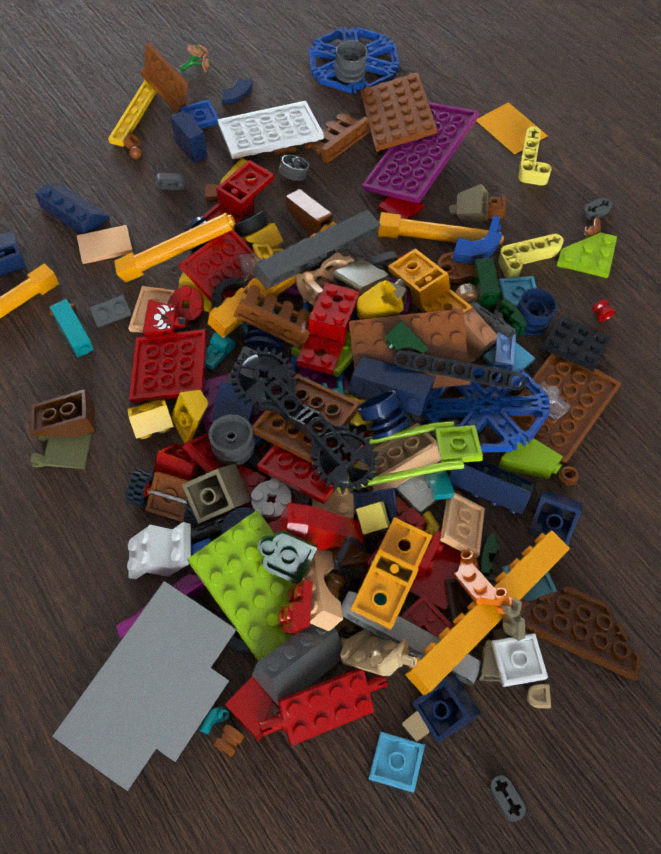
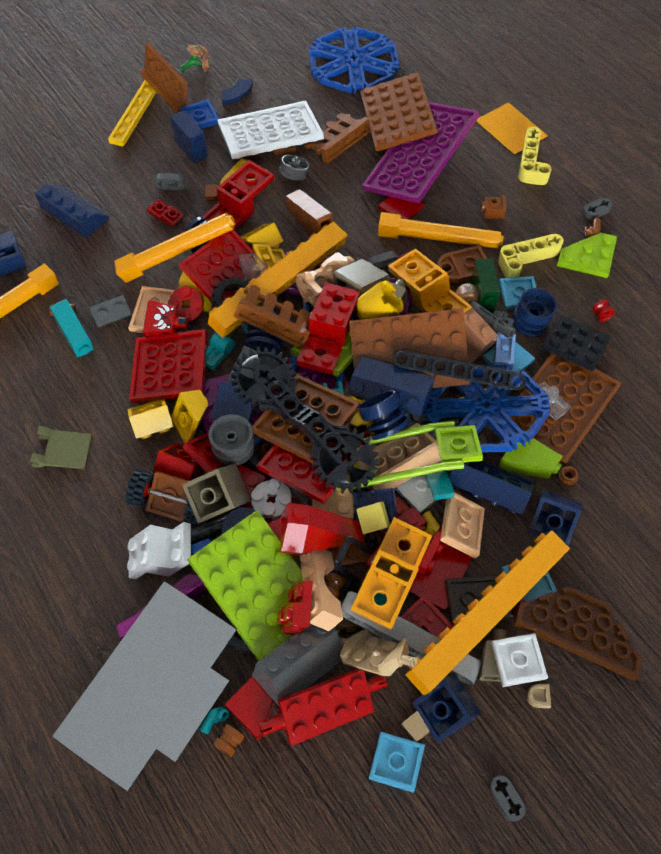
reddish brown slope [30,389,96,437] -> none
light nougat tile [77,225,133,264] -> none
dark orange plate [124,133,142,159] -> none
black tyre [235,210,268,237] -> none
dark grey brick [254,210,381,290] -> none
plate [258,531,318,584] -> none
dark grey wheel [334,40,368,83] -> none
dark green arch [385,320,428,354] -> none
dark tan torso [449,184,489,222] -> none
blue arch [452,216,503,264] -> none
orange plate [455,550,512,615] -> none
dark green slope [479,533,499,576] -> none
dark green slope [498,298,527,337] -> none
dark tan plate [502,598,525,641] -> none
none -> red slope [147,198,184,227]

